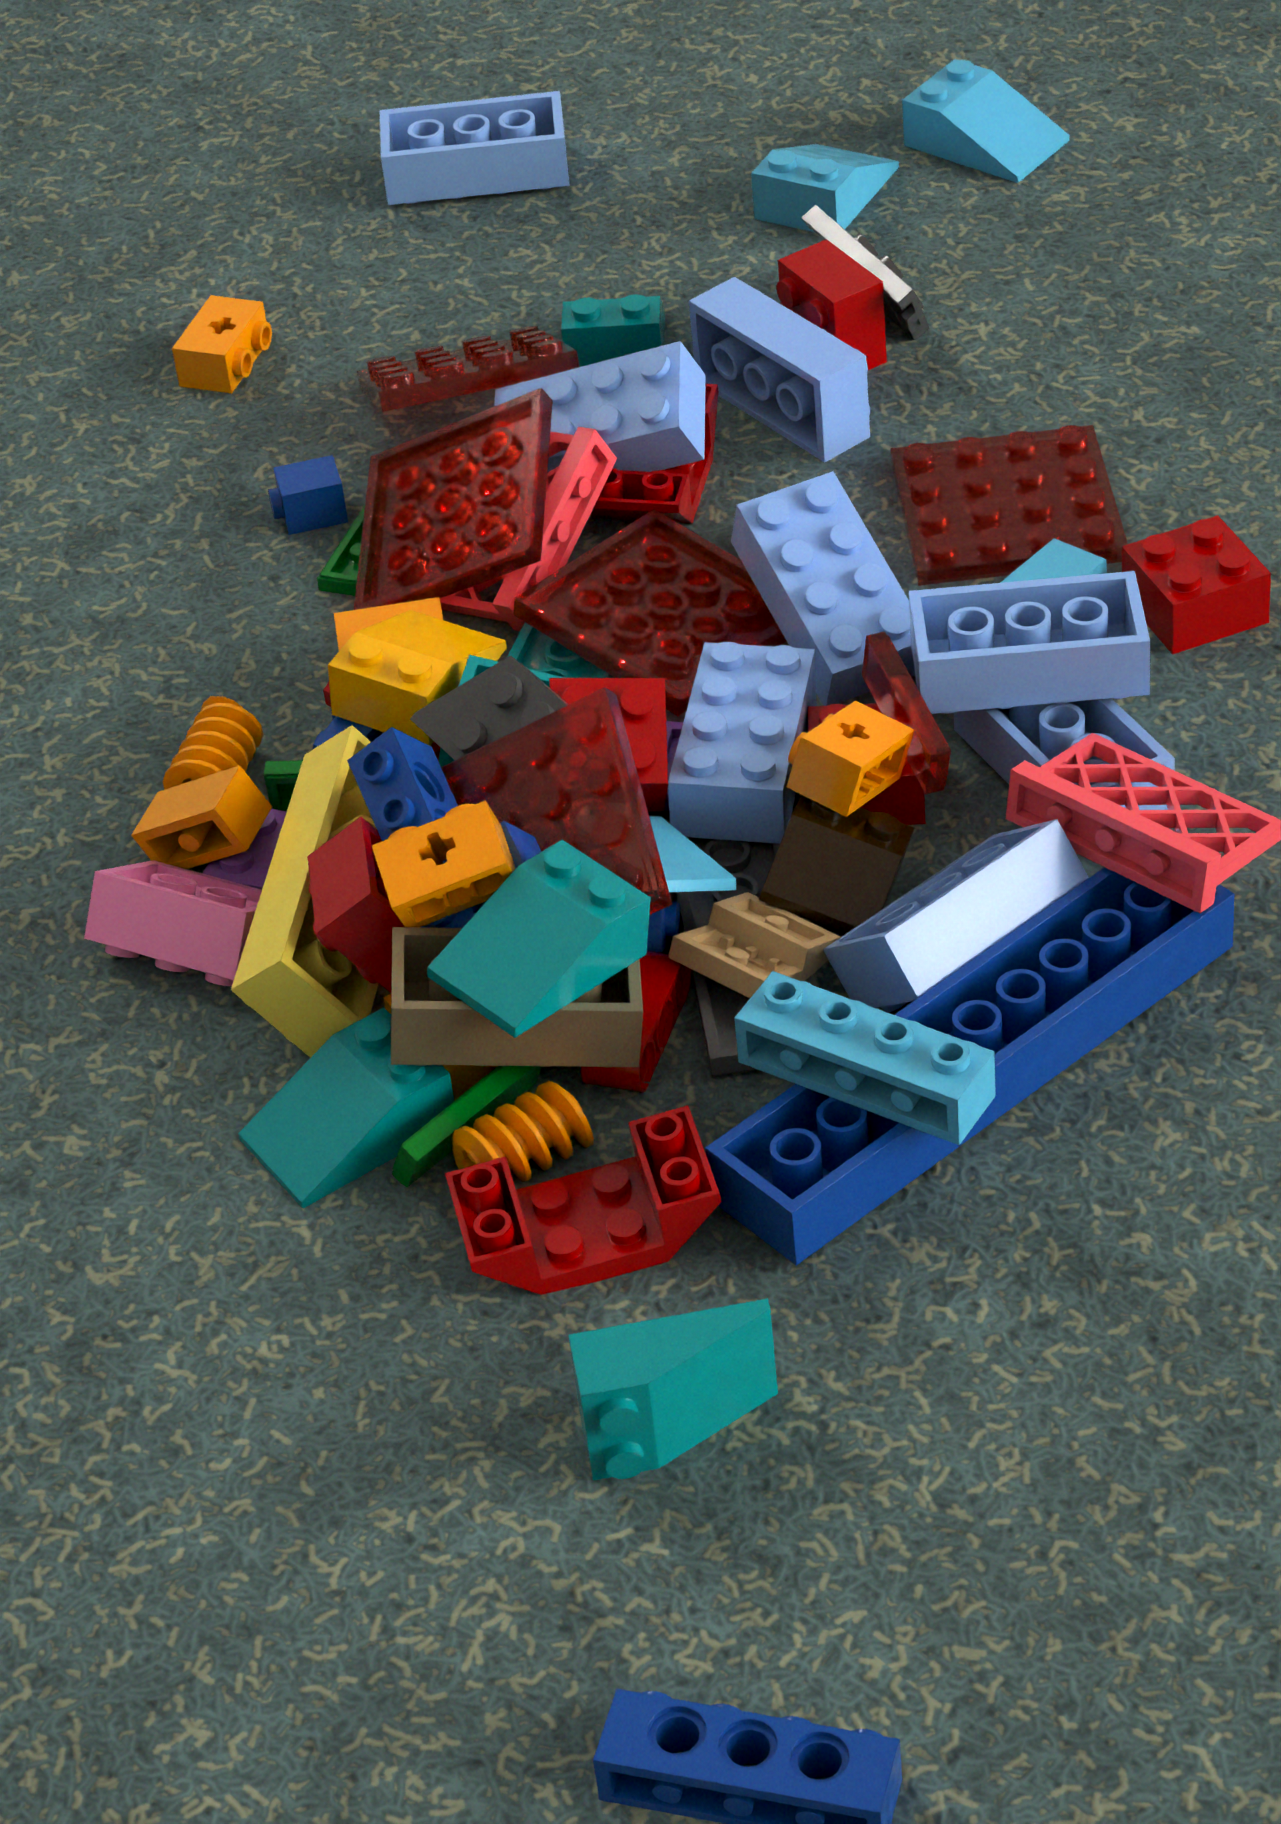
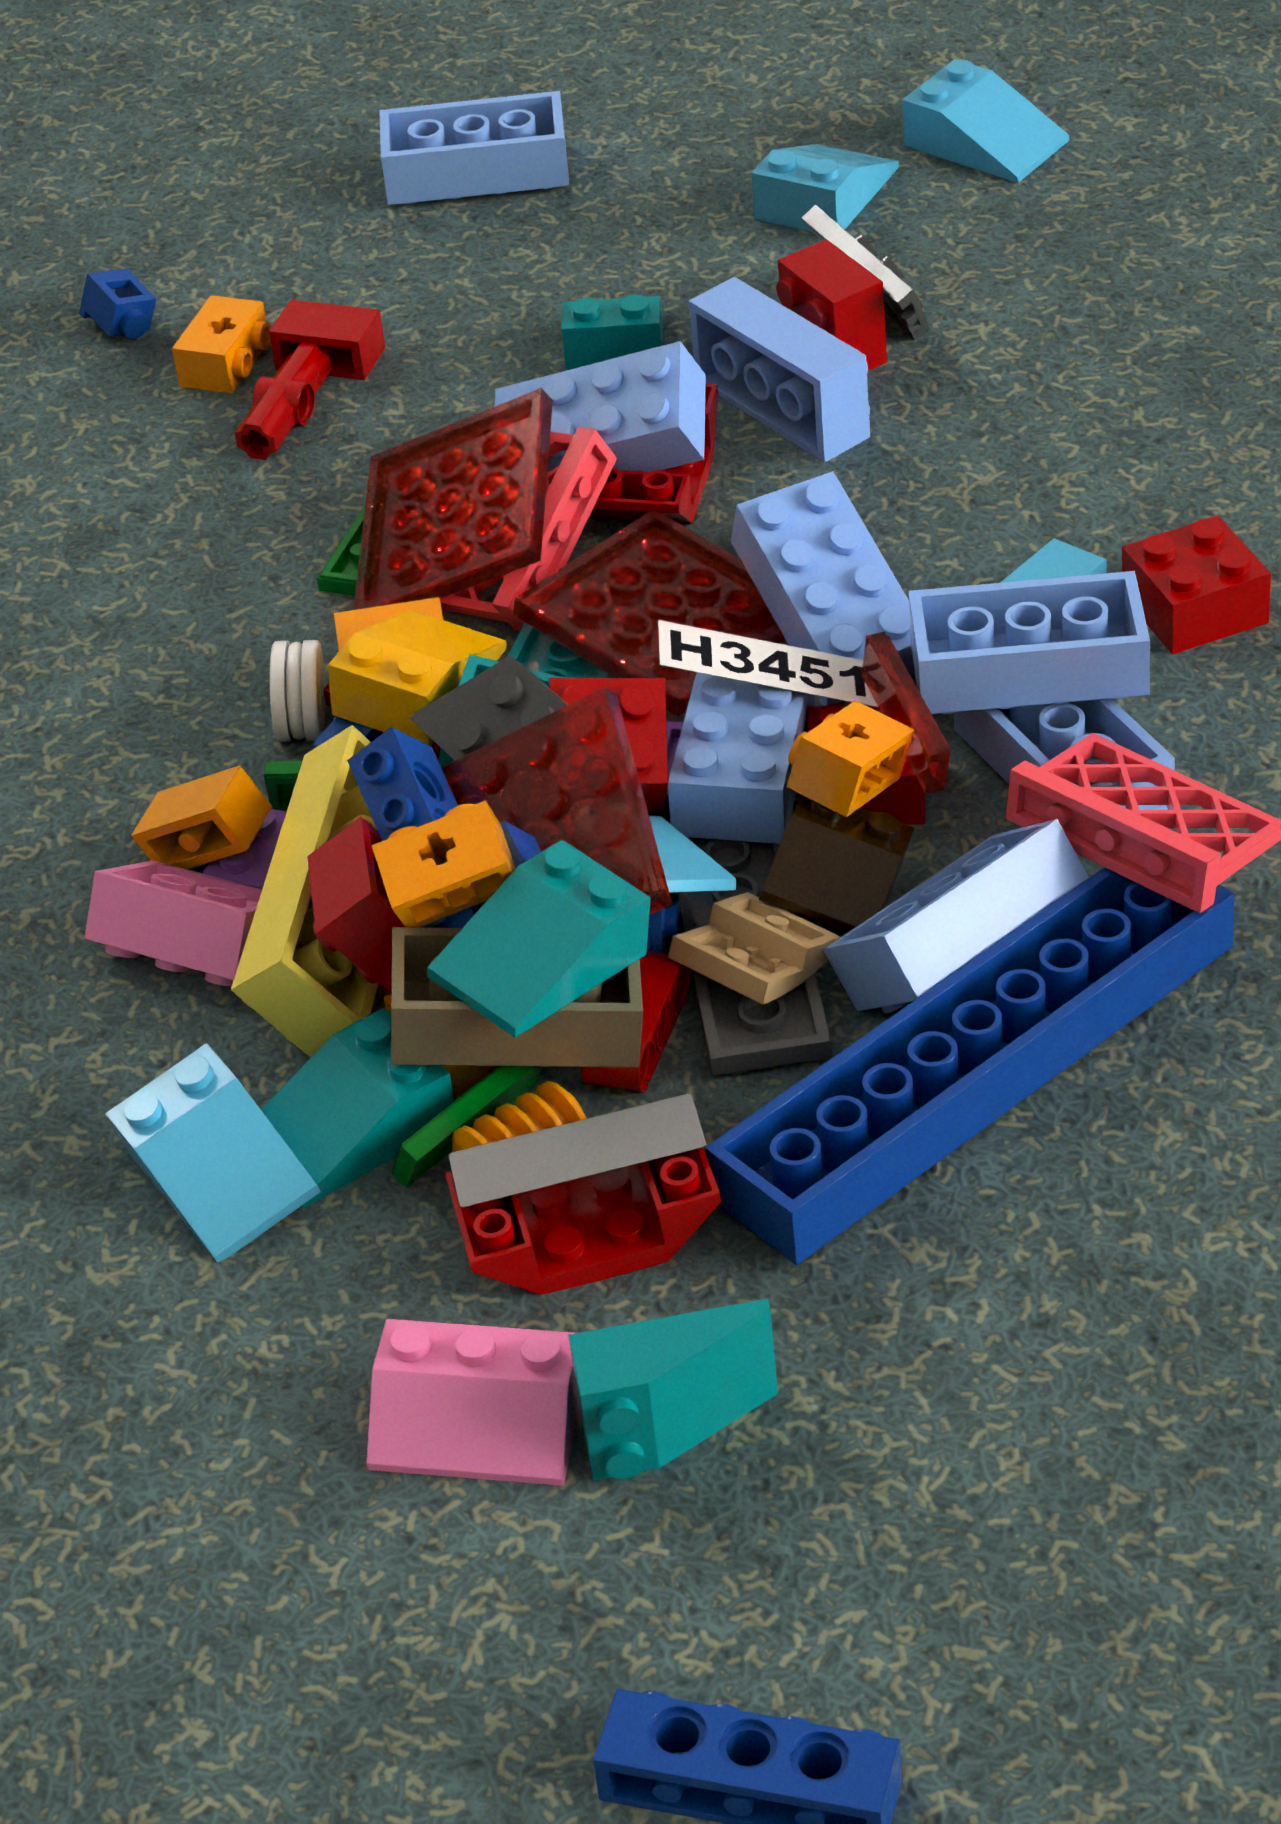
light orange piece [163,696,264,790] -> none
blue brick [268,455,348,535] -> none
clear red plate [357,326,580,412] -> none
medium azure brick [734,971,996,1145] -> none
clear red plate [890,425,1128,586] -> none
none -> blue brick [79,268,156,339]
none -> medium azure slope [105,1043,321,1263]
none -> red piece [235,342,332,460]
none -> red brick [269,299,385,380]
none -> white head [270,640,326,742]
none -> bright pink slope [366,1319,580,1486]
none -> light grey sticker [449,1094,706,1207]
none -> white sticker [658,620,878,707]

